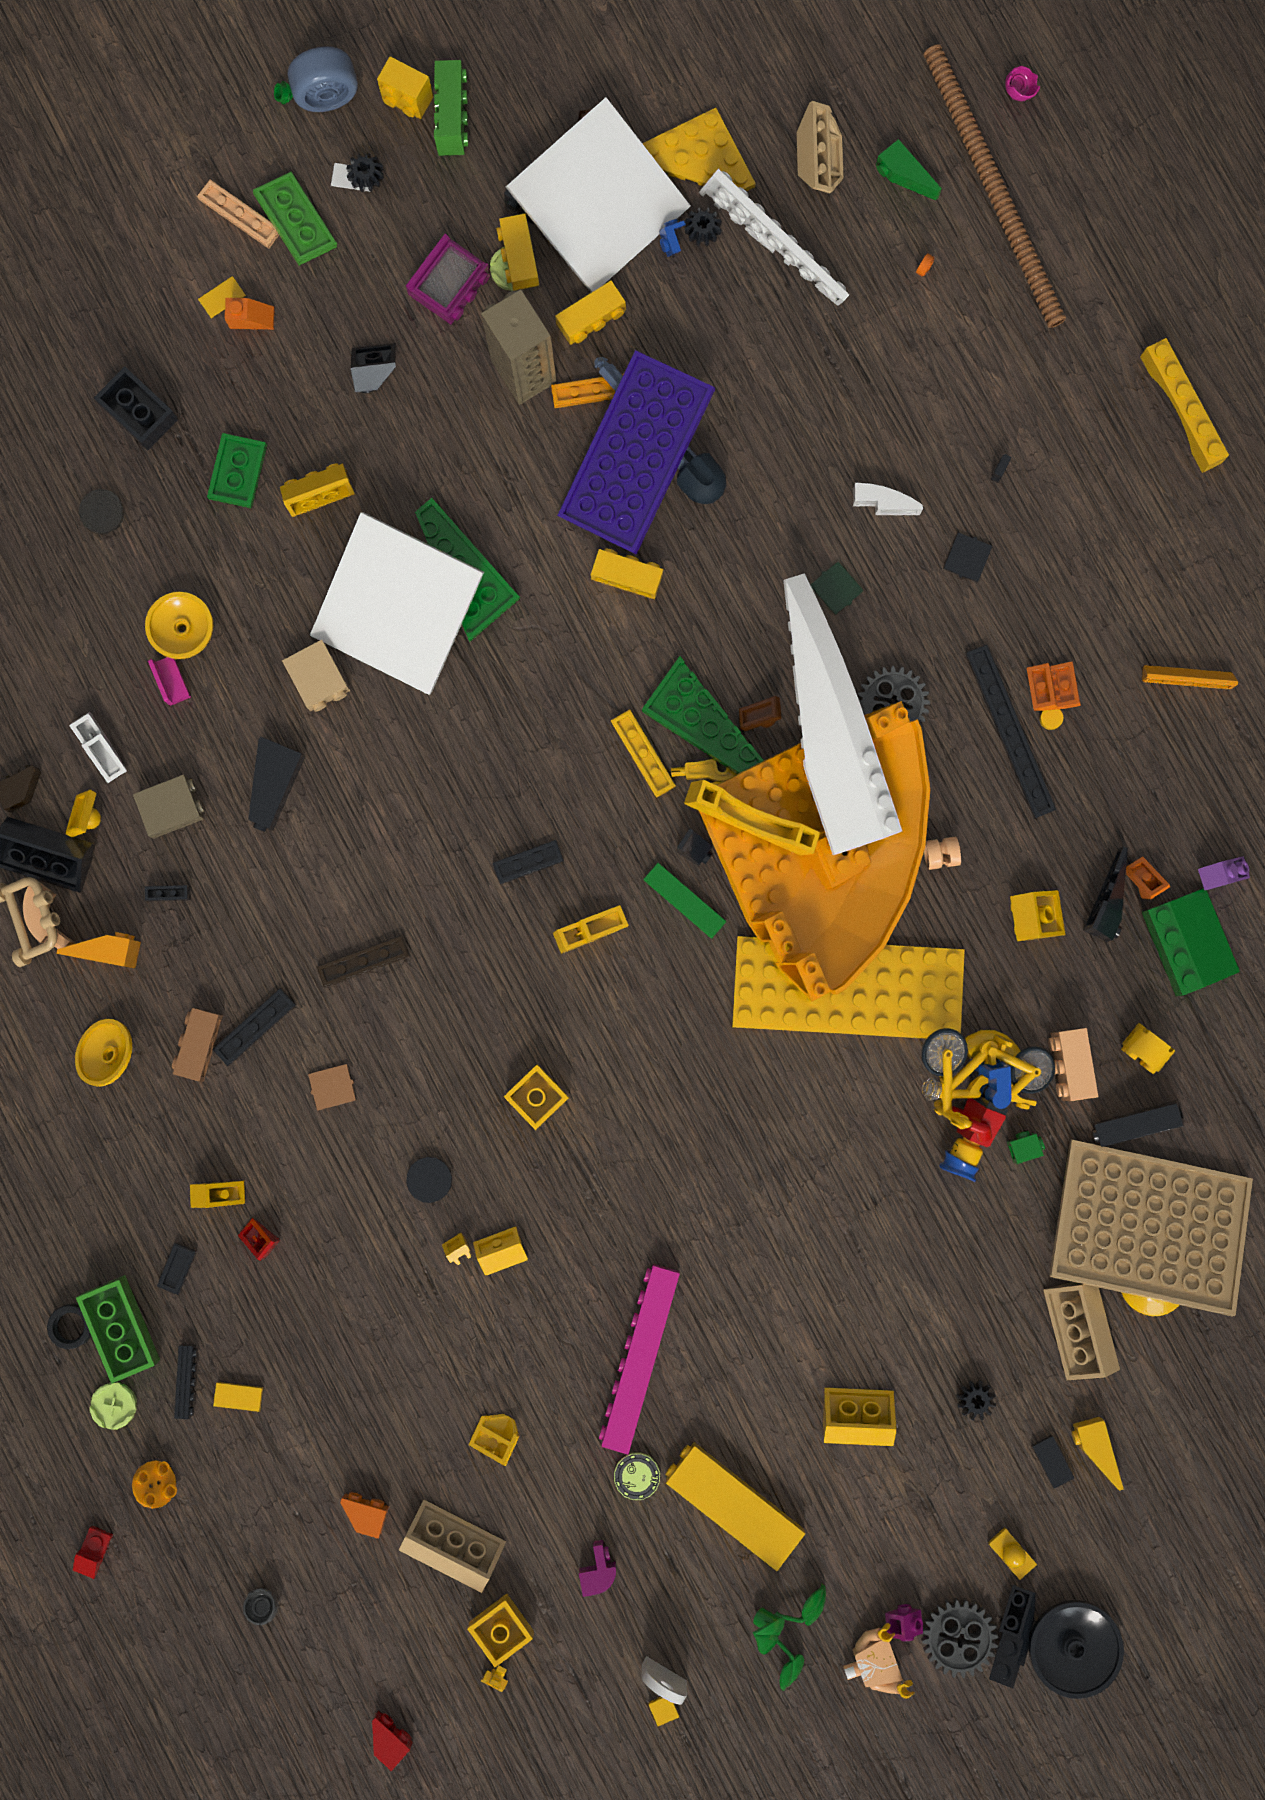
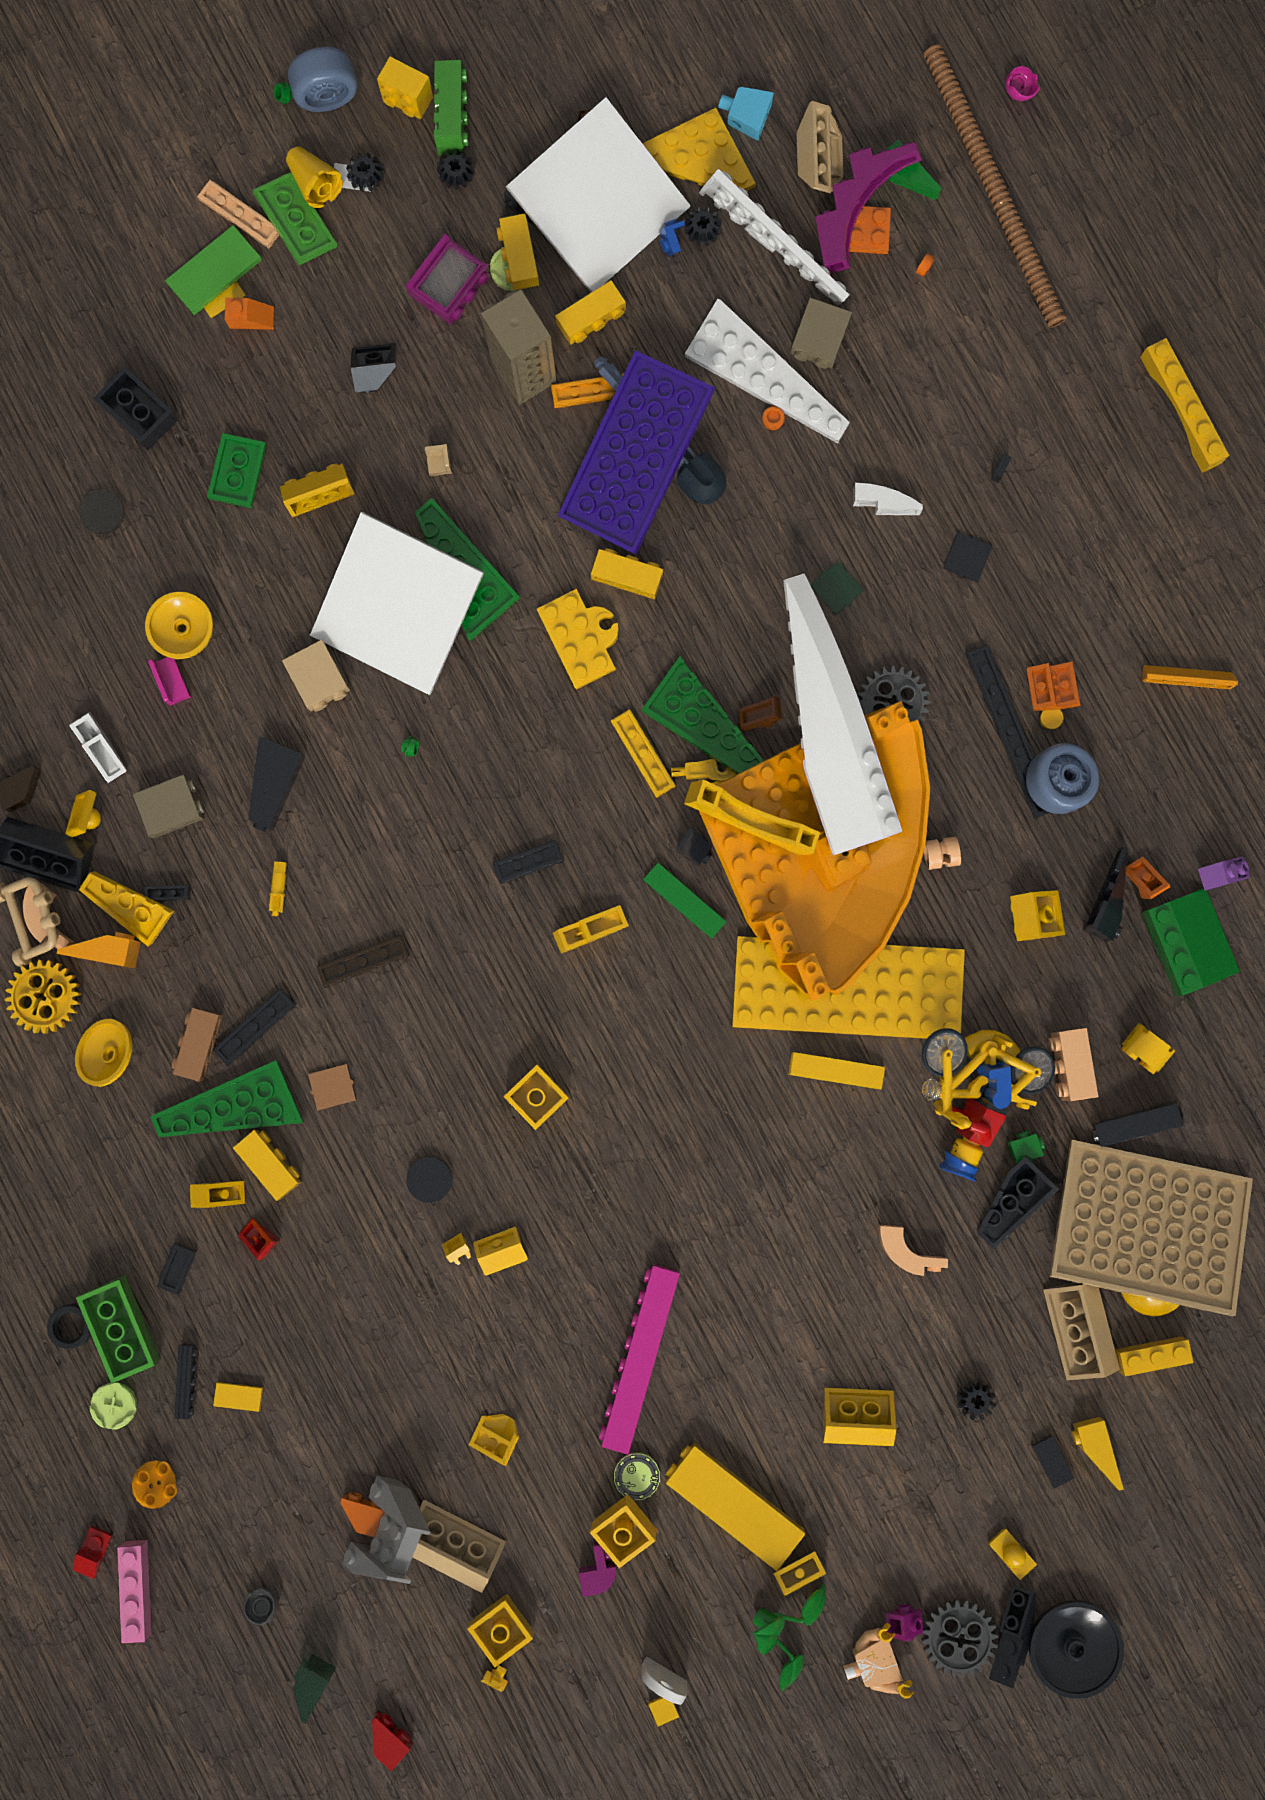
none -> yellow gear [5,960,81,1034]
none -> yellow wing [79,871,174,946]
none -> bright pink brick [117,1540,152,1643]
none -> green wing [150,1060,304,1137]
none -> bright green tile [165,225,262,315]
none -> yellow brick [233,1129,301,1201]
none -> yellow piece [269,861,287,917]
none -> yellow cone [286,146,343,208]
none -> clear green slope [293,1654,336,1723]
none -> light grey wedge [342,1475,430,1584]
none -> green plate [401,735,419,757]
none -> tan panel [425,444,452,476]
none -> black gear [437,150,475,190]
none -> yellow plate [537,589,619,690]
none -> yellow brick [590,1494,657,1568]
none -> white wing [685,299,850,444]
none -> medium azure torso [718,87,774,141]
none -> orange tile [762,406,785,430]
none -> yellow brick [773,1551,826,1596]
none -> yellow slope [788,1052,885,1090]
none -> dark tan brick [791,298,852,369]
none -> magenta arch [815,142,922,274]
none -> orange plate [849,206,891,254]
none -> light nougat arch [878,1224,948,1276]
none -> black wedge [977,1155,1061,1249]
none -> sand blue wheel [1026,743,1099,814]
none -> yellow brick [1115,1336,1194,1376]

